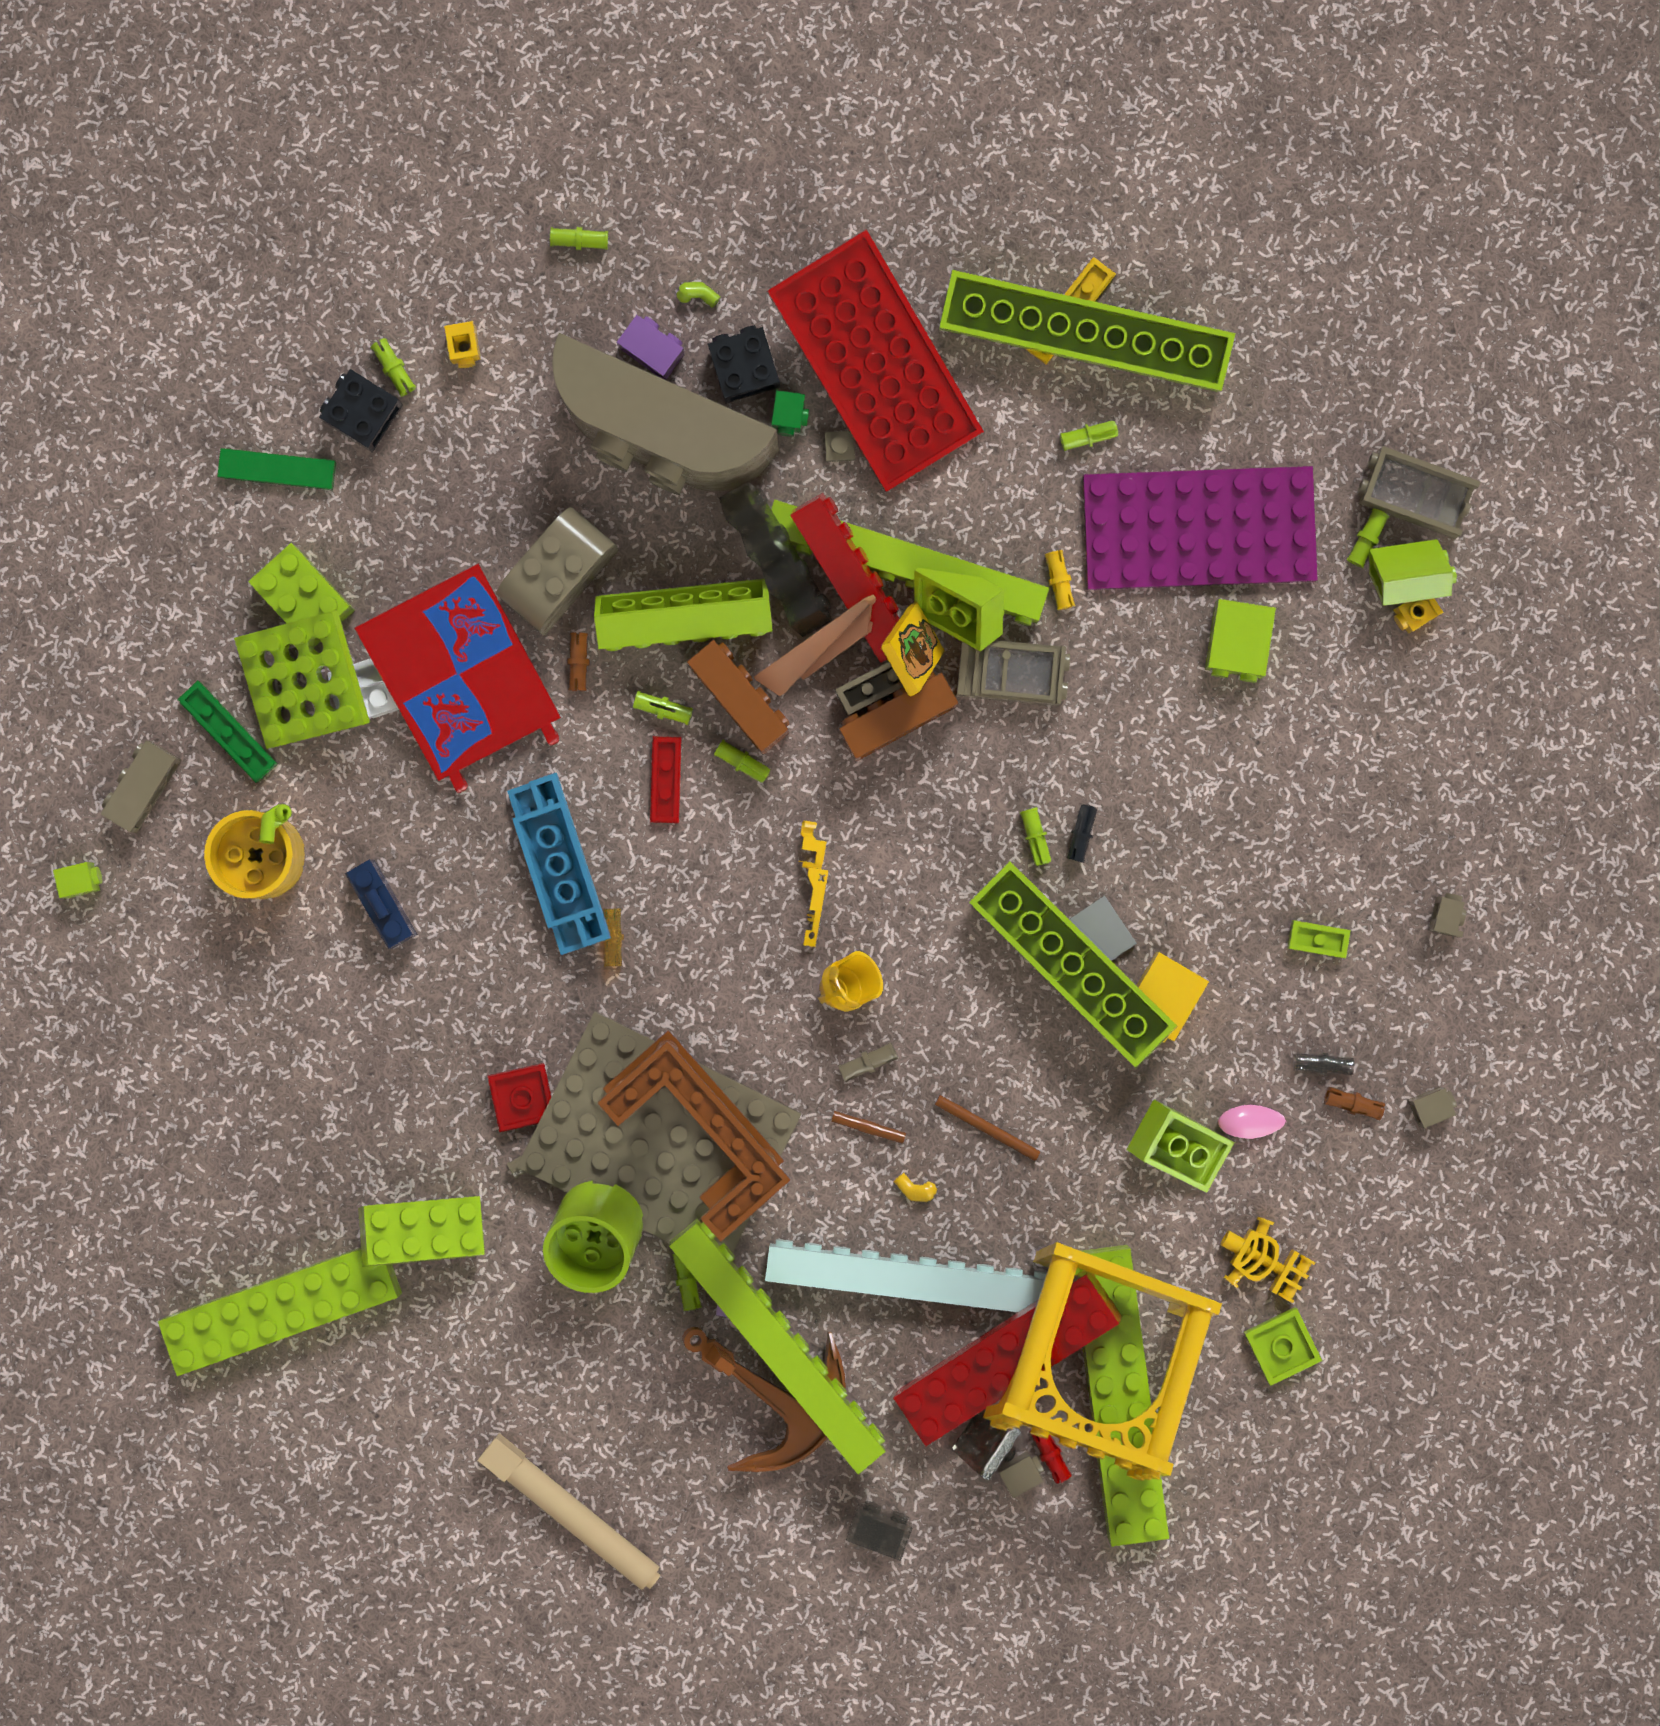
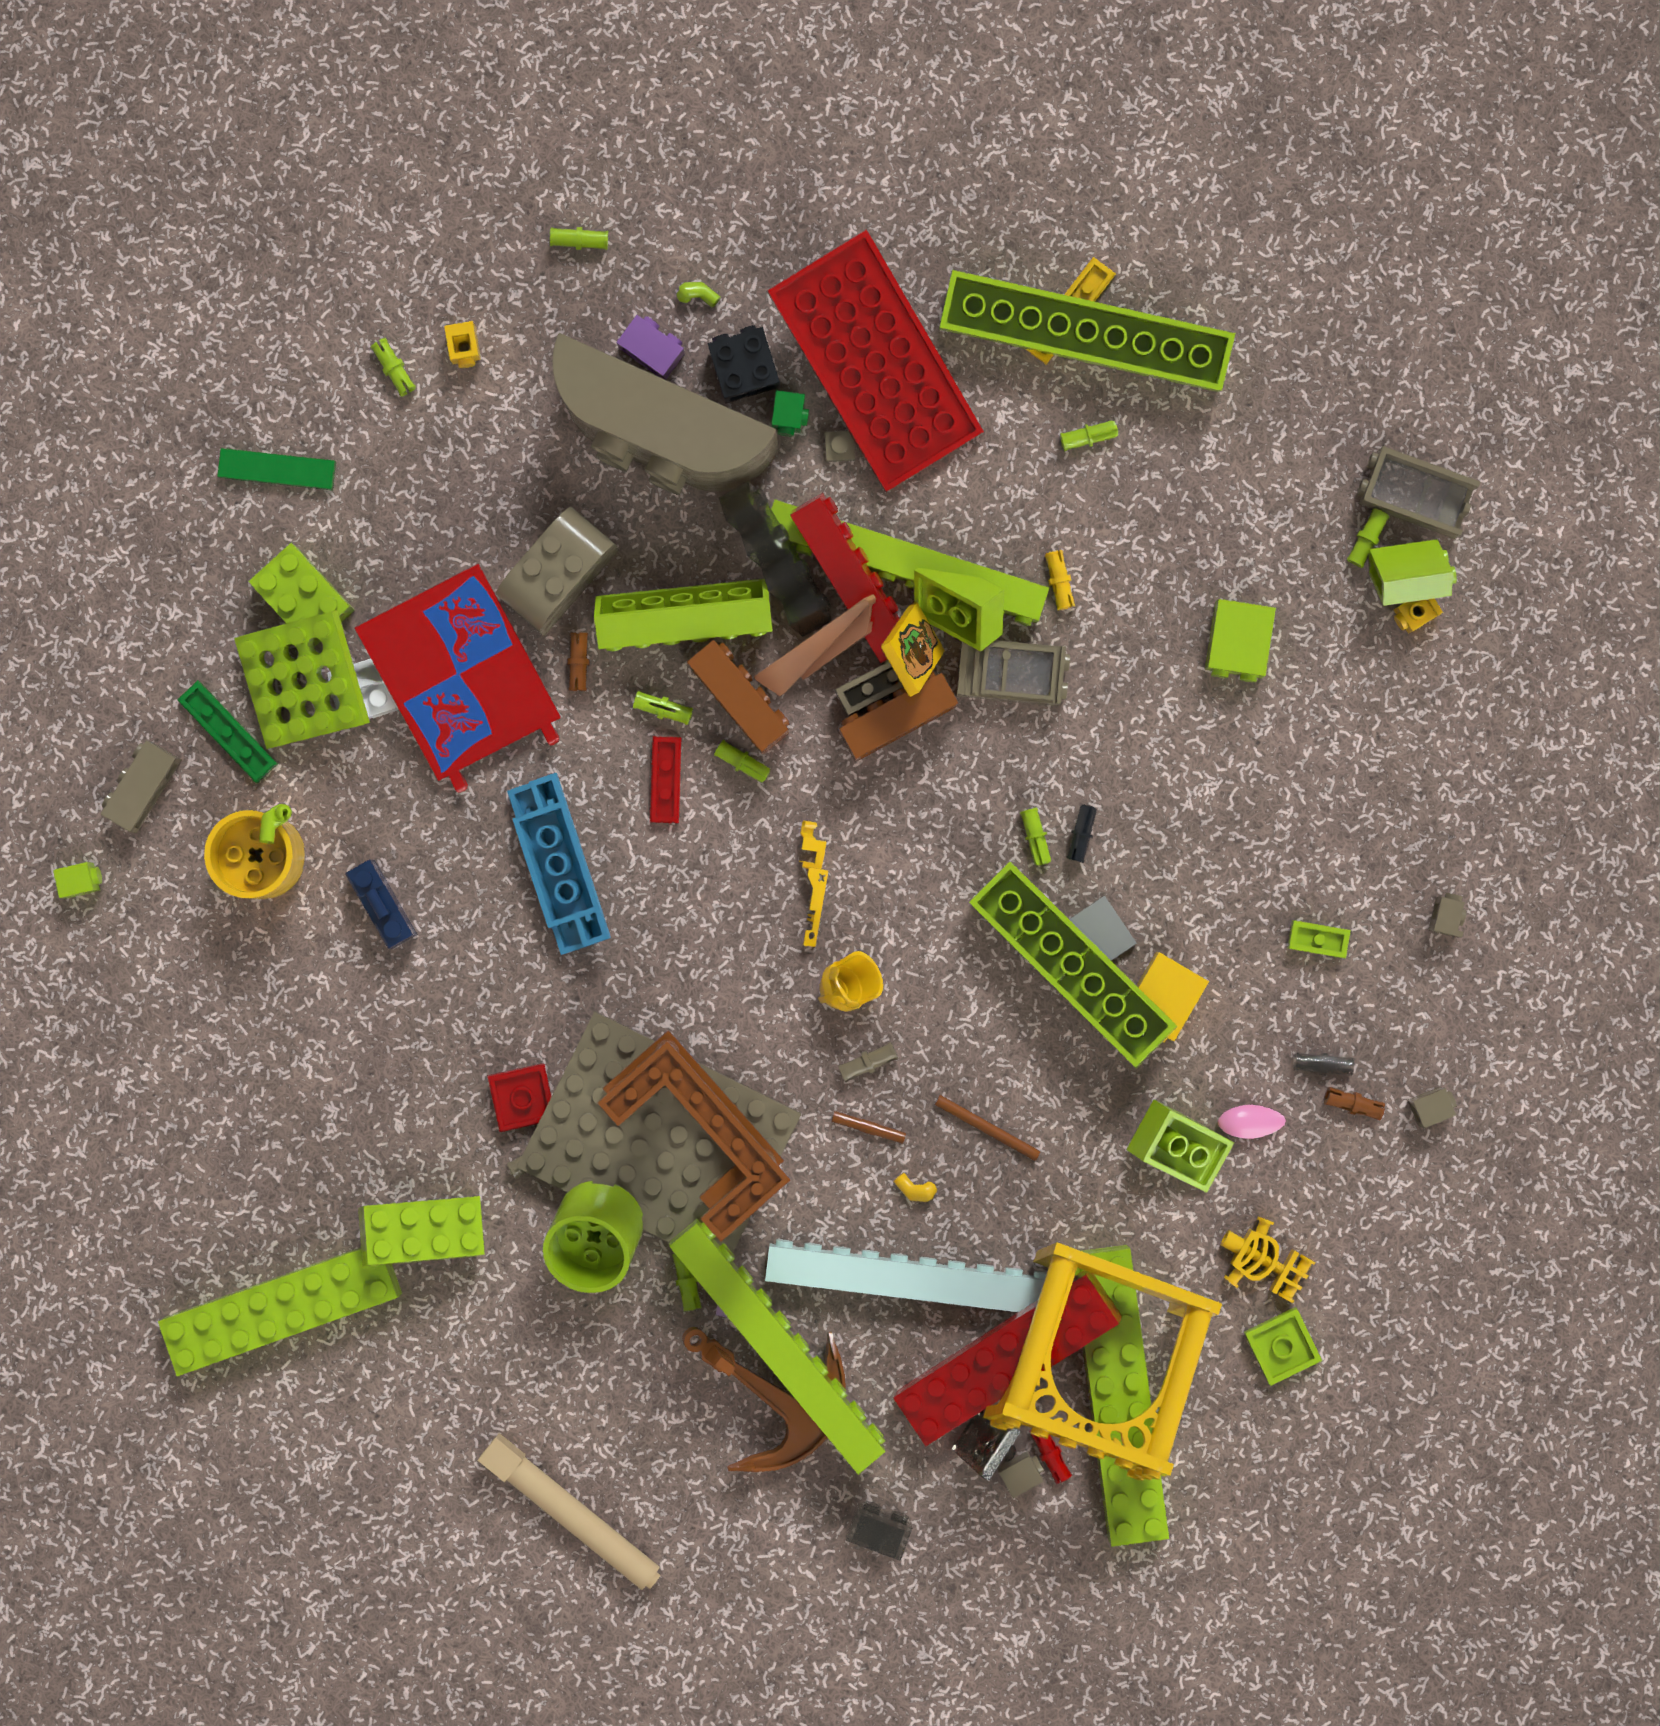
black brick [319,369,403,453] -> none
clear yellow pin [603,908,624,967] -> none
magenta plate [1083,466,1318,590] -> none

